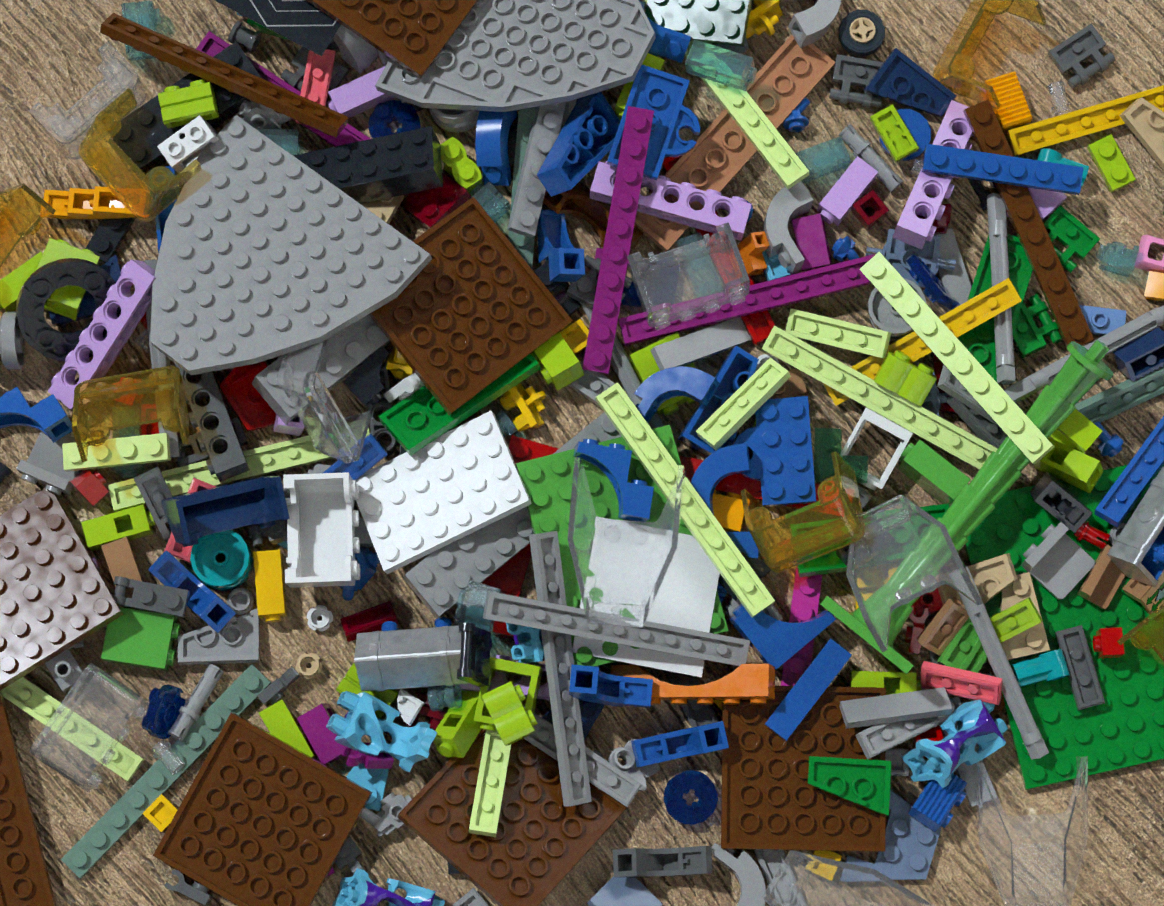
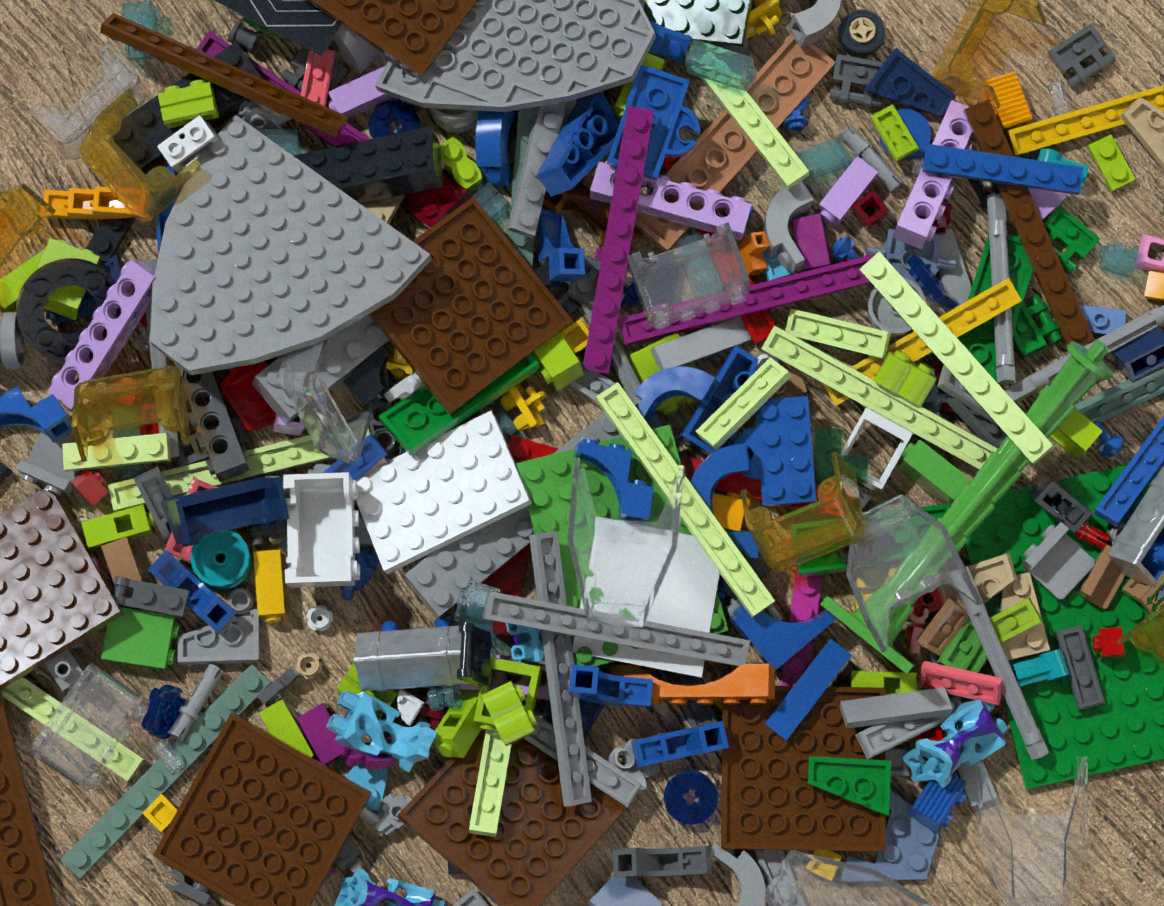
dark red tile [340,601,399,642] -> none
lime brick [1033,437,1103,493] -> none

